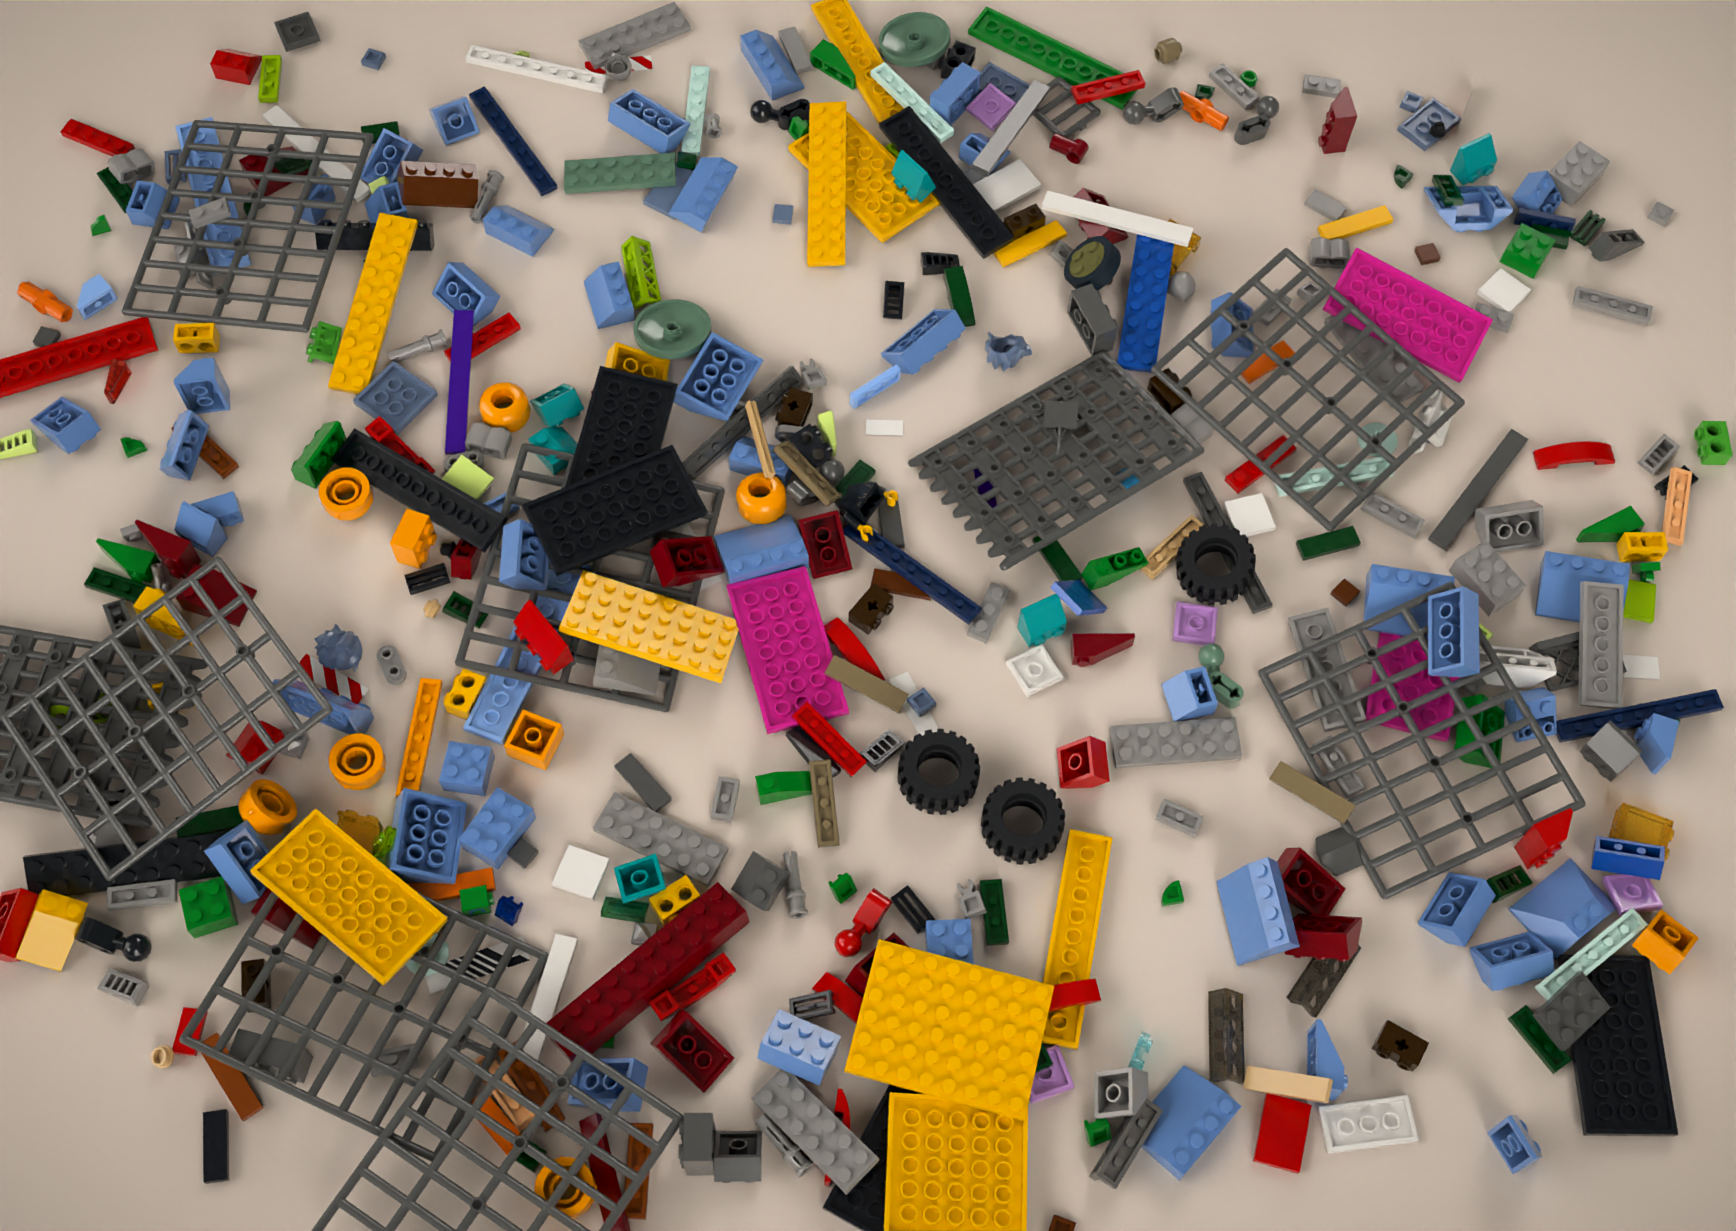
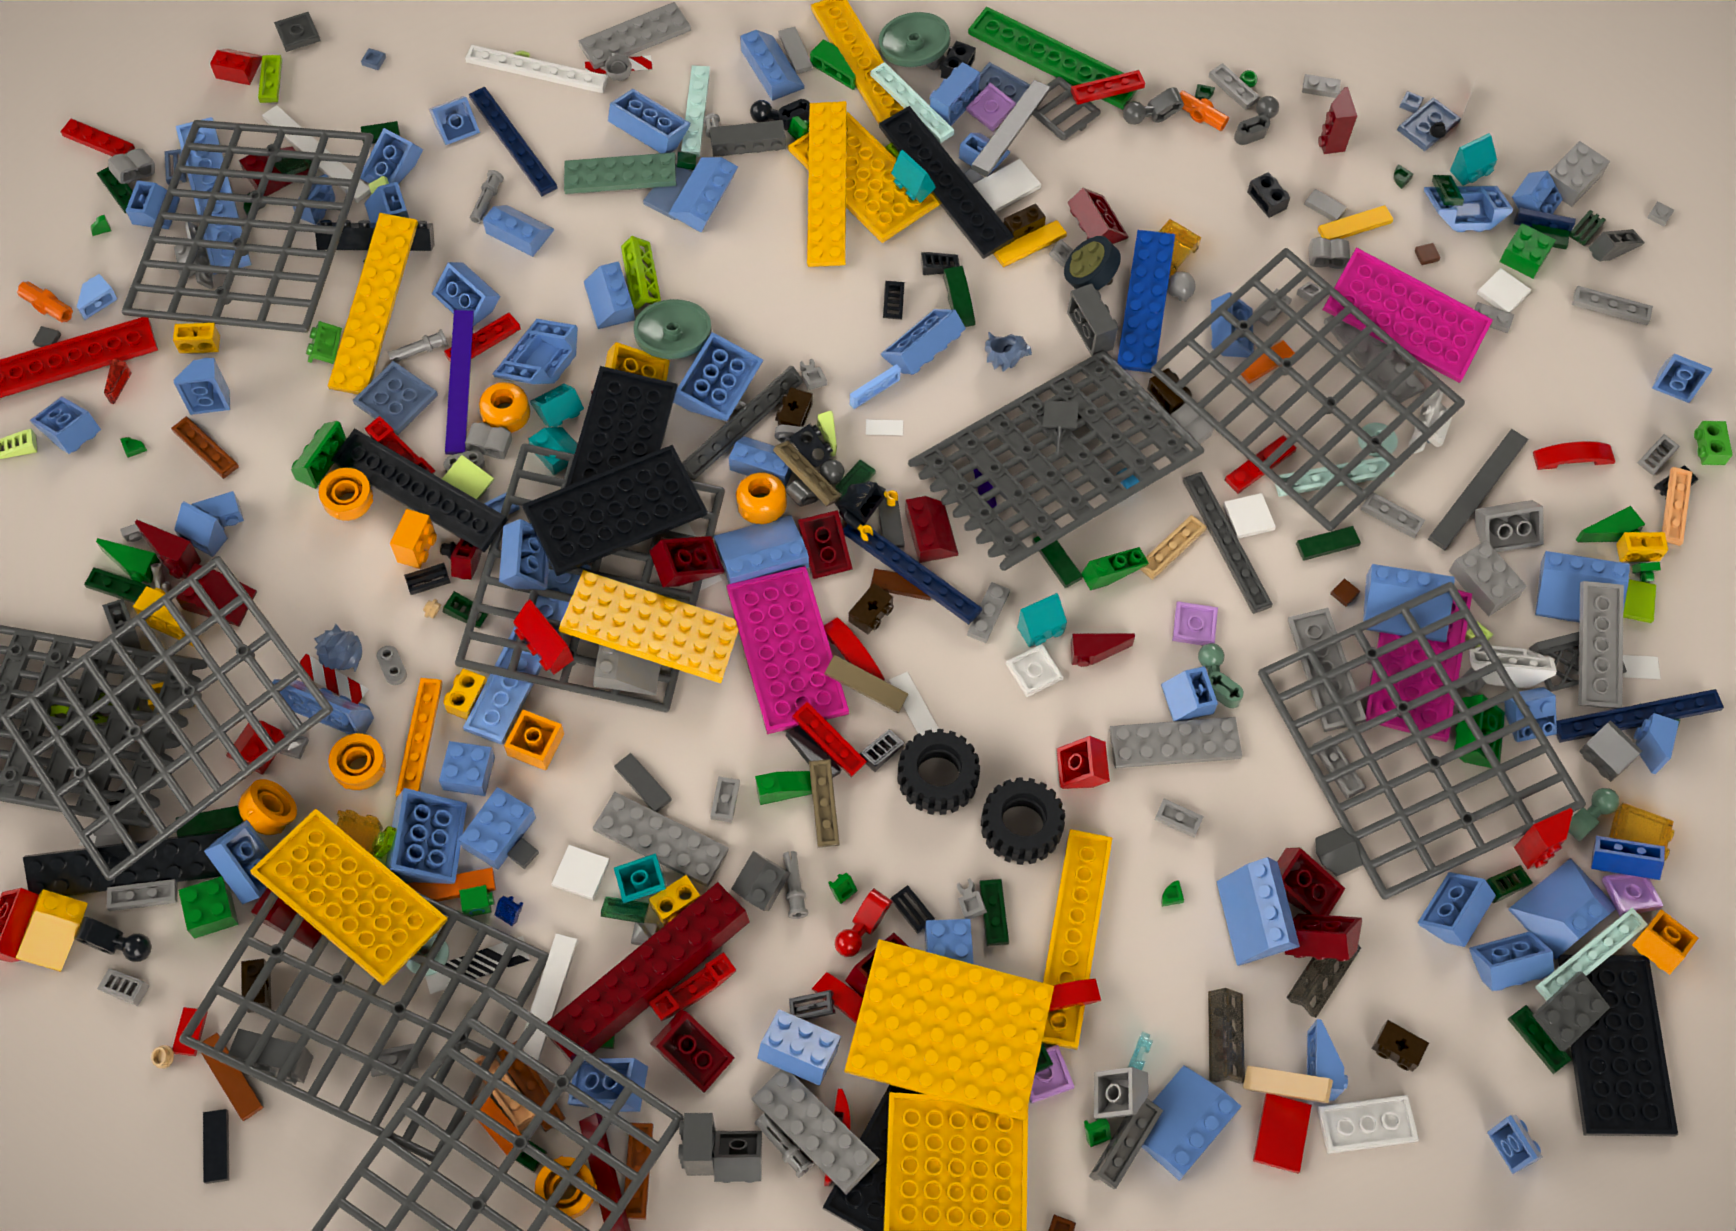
medium blue slope [160,410,209,481] -> none
light grey plate [189,197,231,229] -> none
reddish brown slope [397,161,478,208] -> none
tan axle [745,400,776,479] -> none
sand blue tile [773,204,793,225] -> none
sand blue tile [907,688,936,717] -> none
white tile [1042,191,1193,247] -> none
dark red piece [1049,133,1089,164] -> none
blue tile [1051,580,1107,616] -> none
dark tan head [1154,38,1182,64] -> none
black tyre [1176,523,1256,605] -> none
dark tan tile [1269,761,1356,824] -> none
medium blue slope [1428,586,1480,677] -> none
none -> medium blue slope [492,319,578,384]
none -> dark grey brick [710,120,786,157]
none -> dark red slope [905,496,959,563]
none -> black brick [1247,172,1290,218]
none -> sand green beam [1568,788,1620,842]
none -> medium blue slope [1652,354,1712,403]

